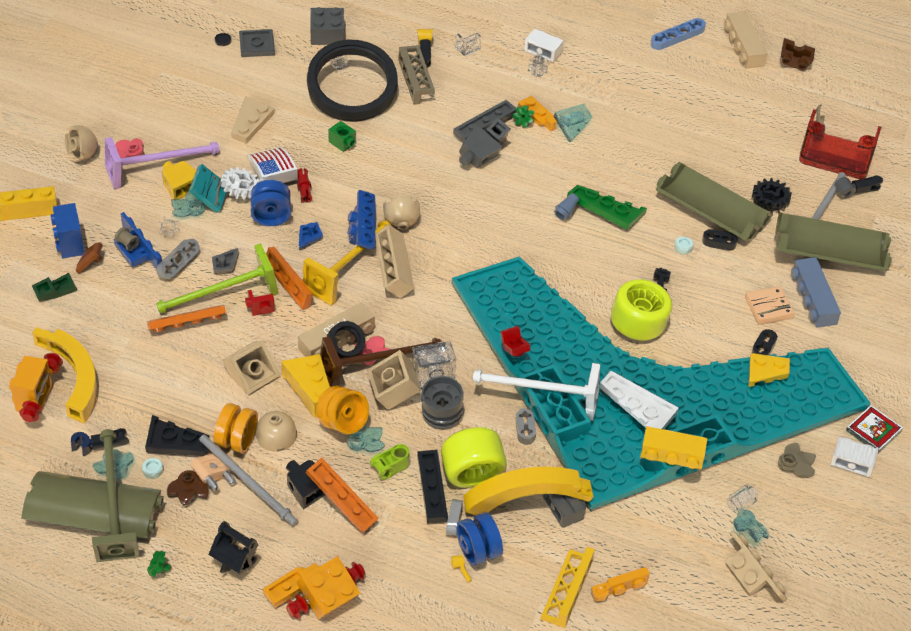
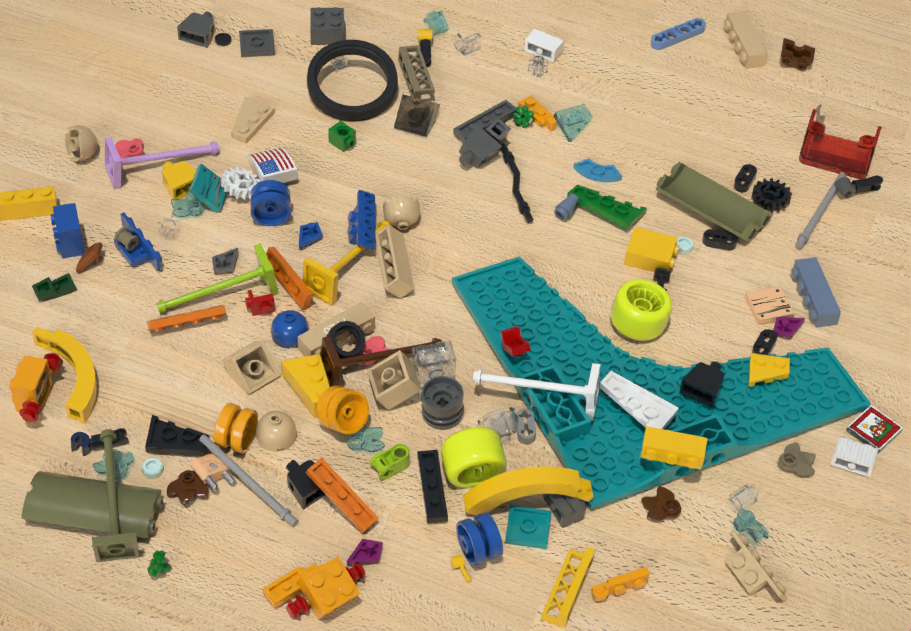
light grey beam [156,239,199,279] -> none
black piece [208,521,259,574] -> none
red pin [297,168,312,203] -> none
light grey beam [446,499,463,536] -> none
olive cylinder [776,212,892,271] -> none
none -> dark grey torso [177,11,215,48]
none -> blue cylinder [271,310,309,349]
none -> magenta piece [347,539,383,566]
none -> clear smoke slope [394,94,440,137]
none -> clear light blue bracket [423,11,449,35]
none -> clear cylinder [477,407,519,444]
none -> black bar [501,143,534,223]
none -> teal tile [505,505,551,549]
none -> dark azure tile [573,159,622,182]
none -> yellow brick [624,227,679,272]
none -> reddish brown plate [641,486,682,521]
none -> black torso [679,361,725,408]
none -> black beam [734,164,757,193]
none -> magenta piece [773,317,805,339]

